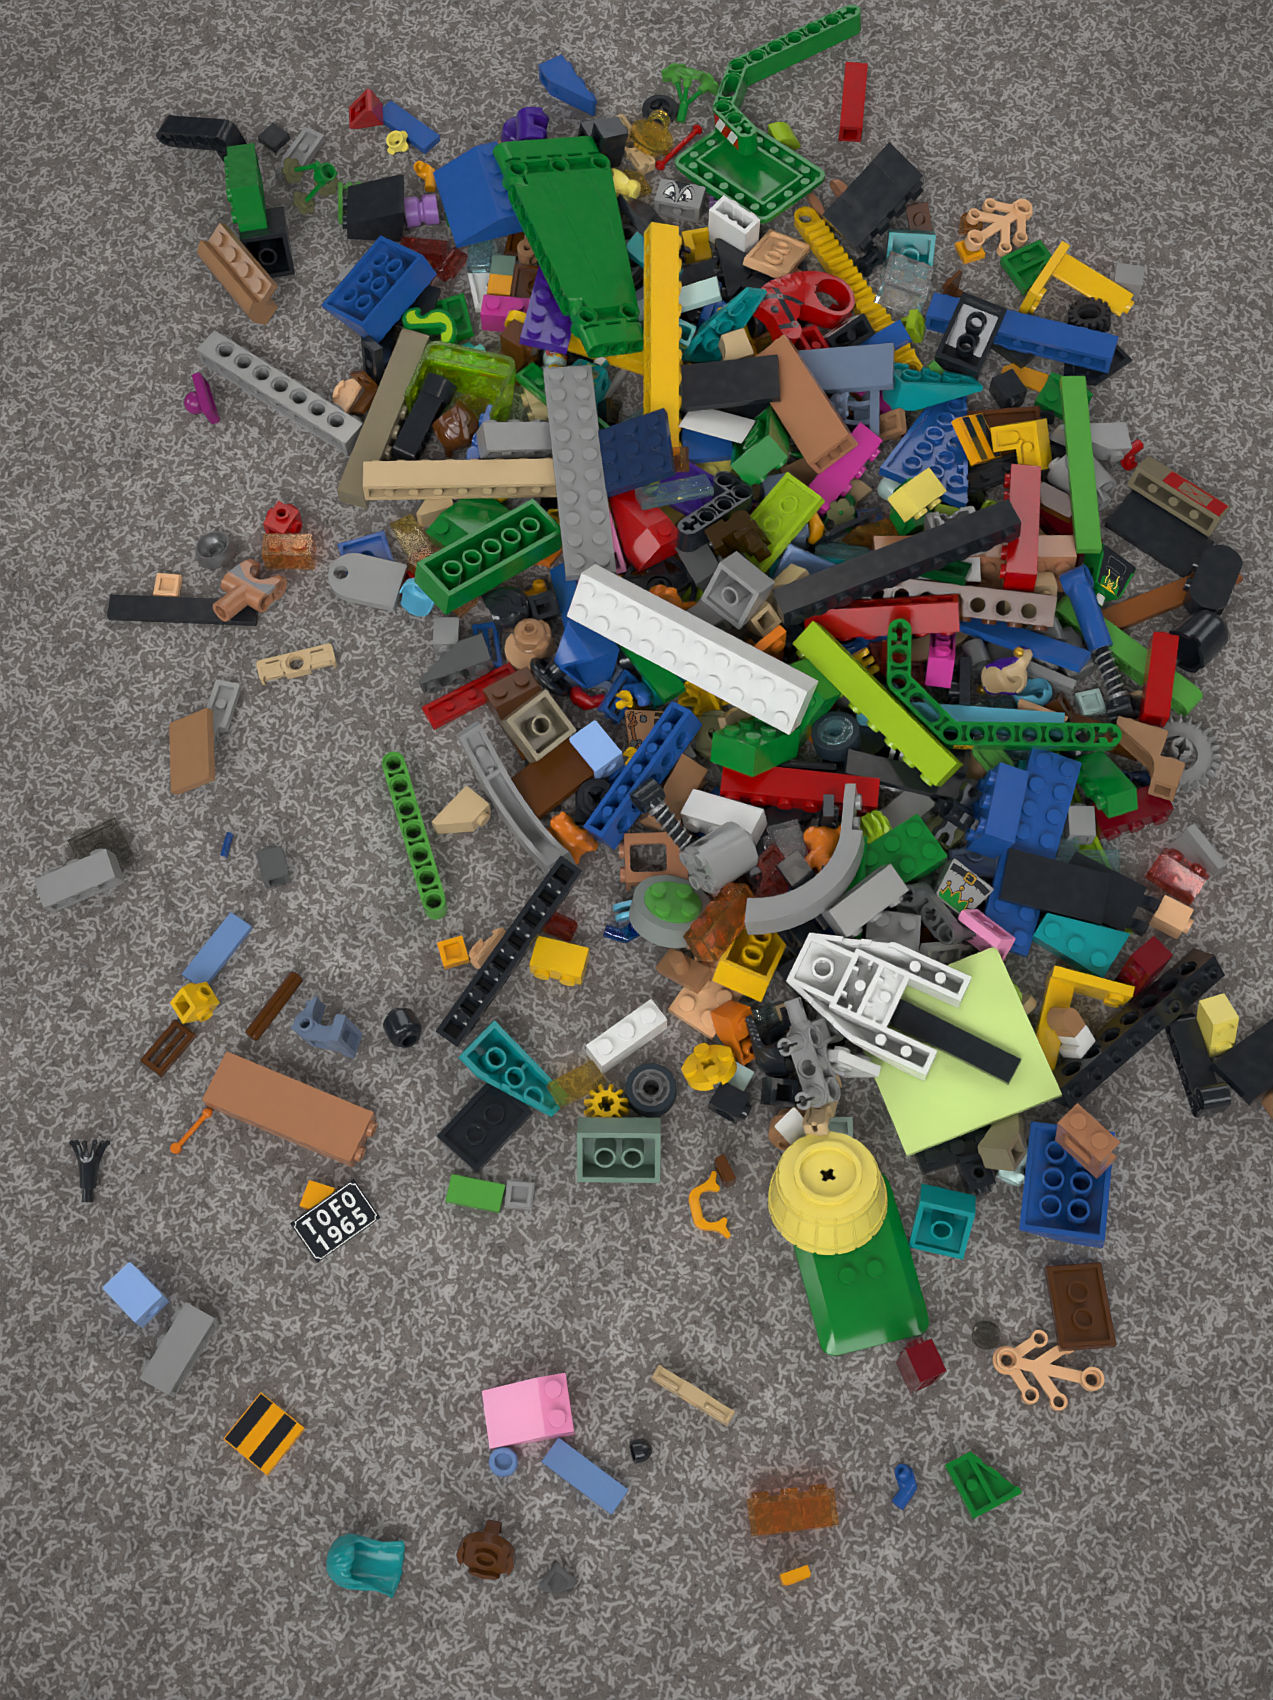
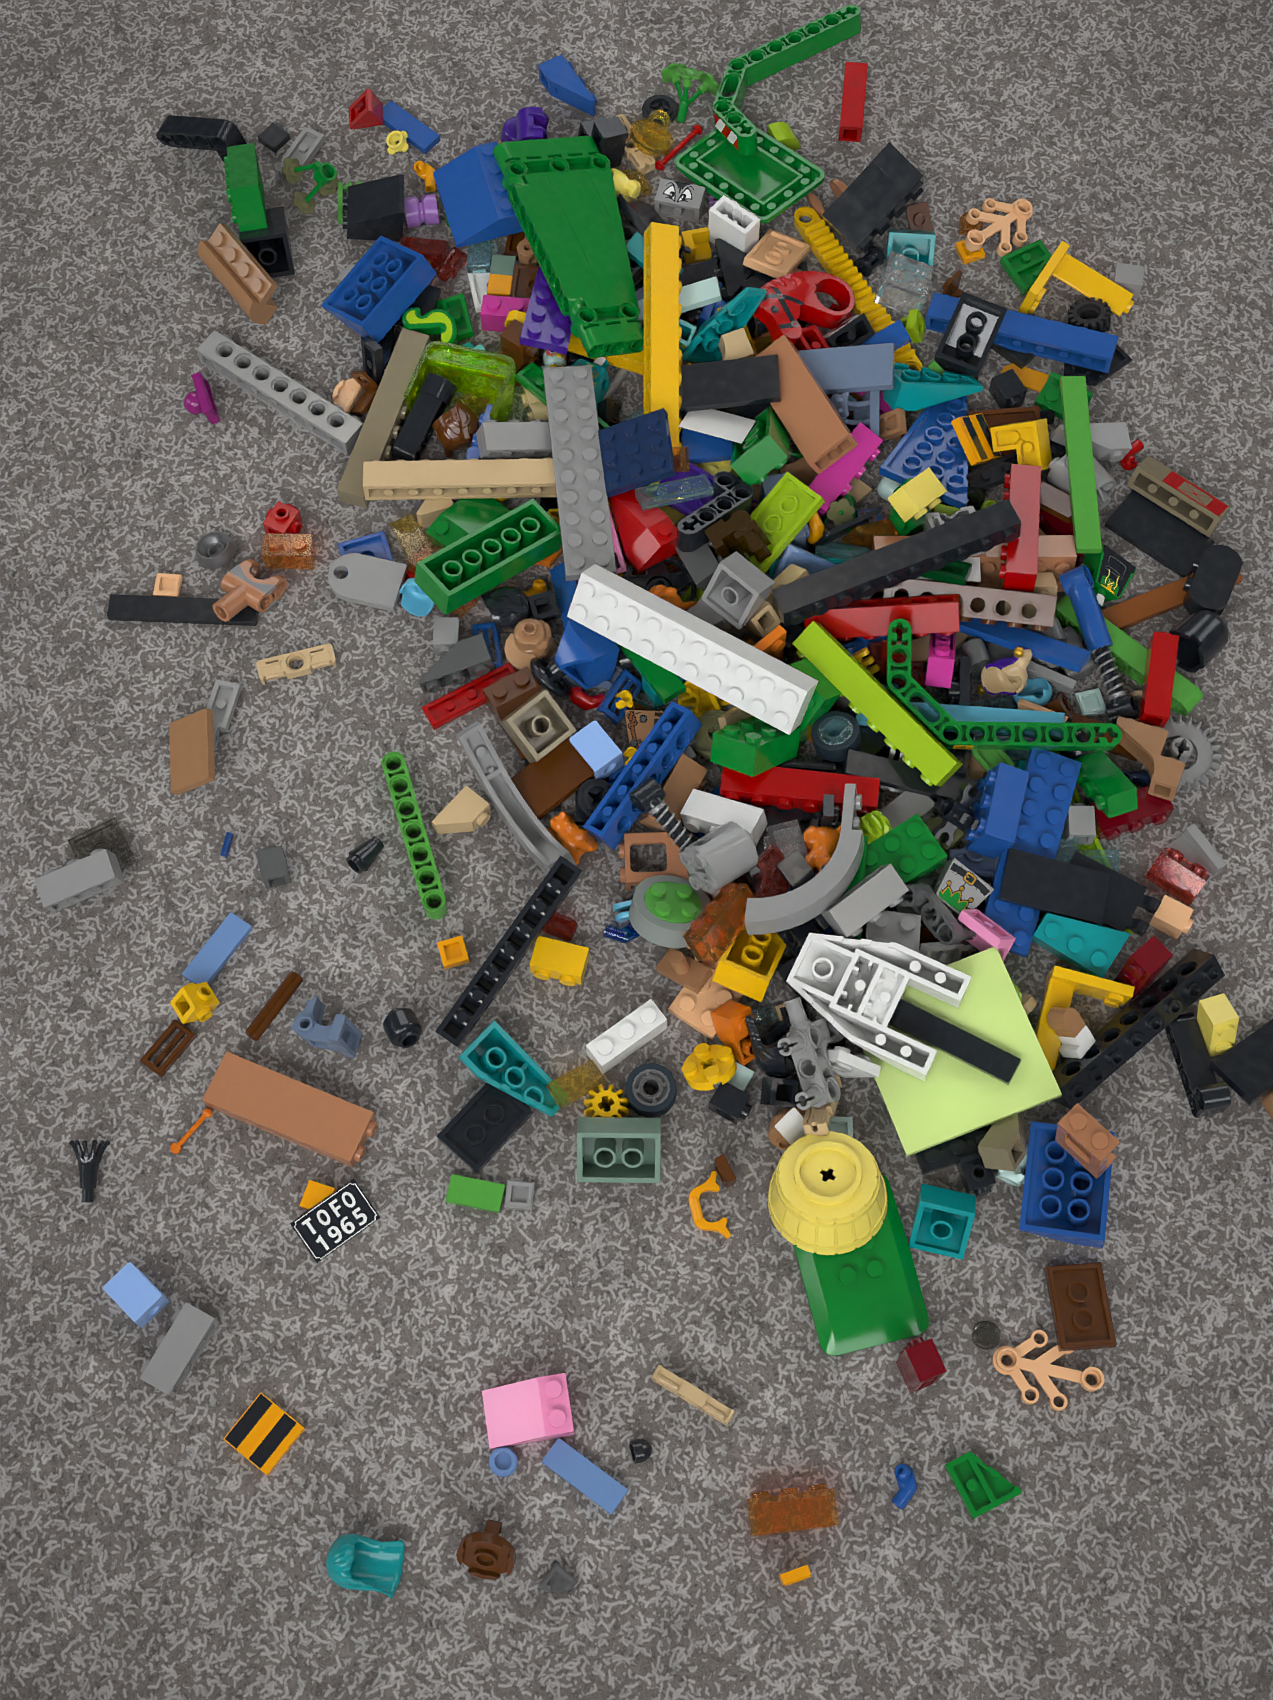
light nougat tile [468,927,506,969] -> none
blue arm [623,683,651,706] -> none
none -> black cone [346,836,384,874]

